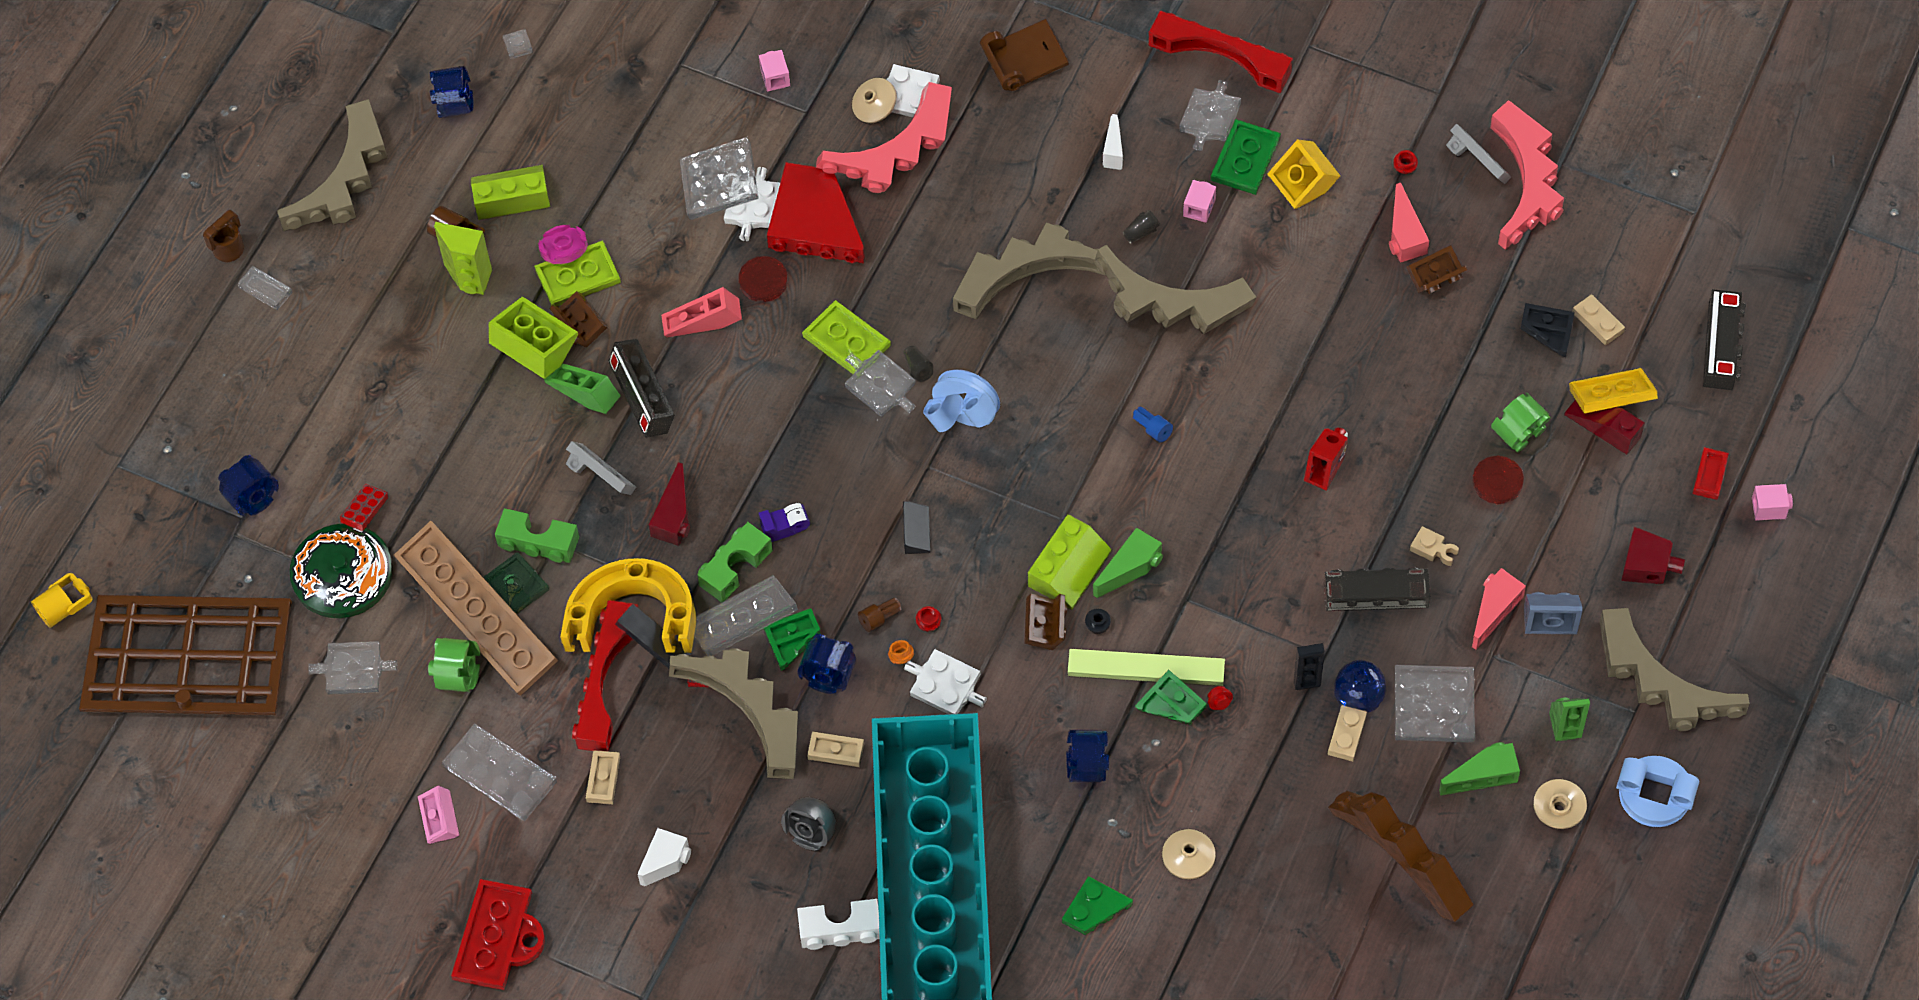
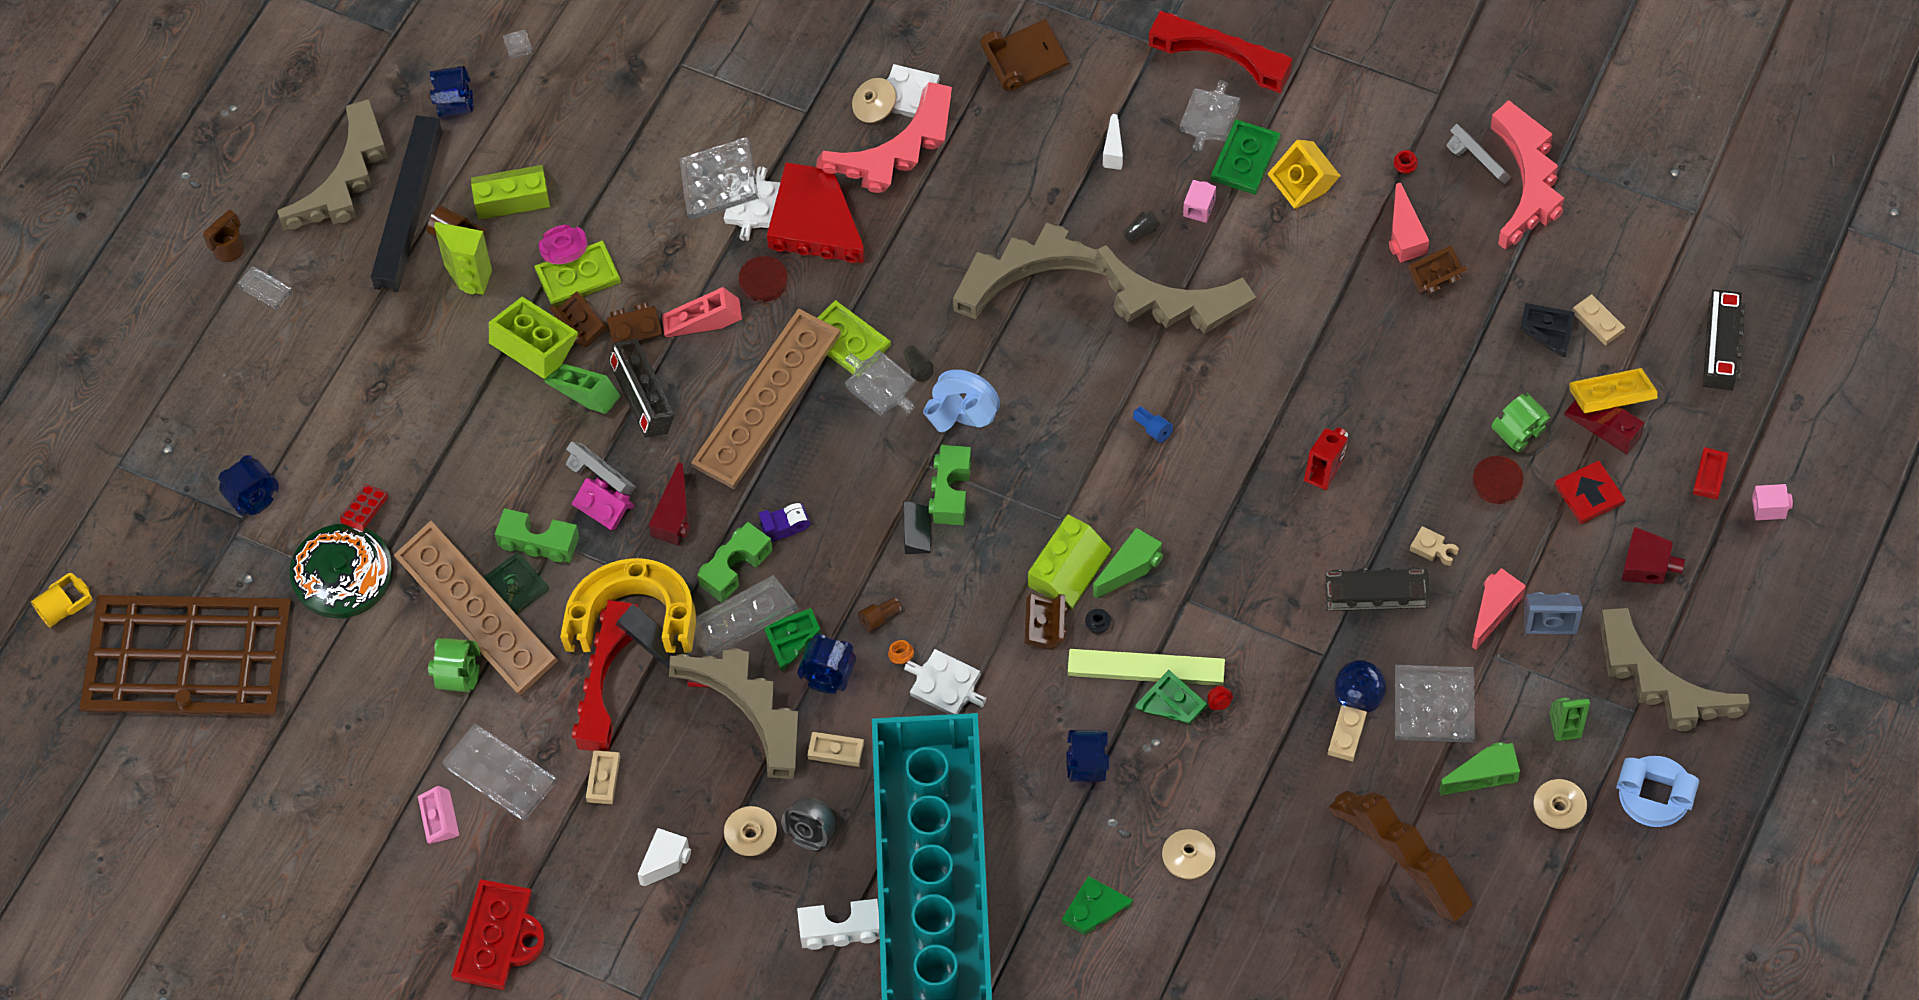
clear plate [308,641,398,694] -> none
bright pink brick [759,50,790,92] -> none
red plate [916,606,941,632] -> none
black tile [1294,643,1325,690] -> none
none -> black tile [371,115,442,292]
none -> dark pink bracket [572,477,635,530]
none -> reddish brown bracket [606,302,662,347]
none -> medium nougat plate [691,308,841,489]
none -> tan dish [724,806,777,856]
none -> bright green arch [929,445,972,526]
none -> red tile [1554,460,1625,525]

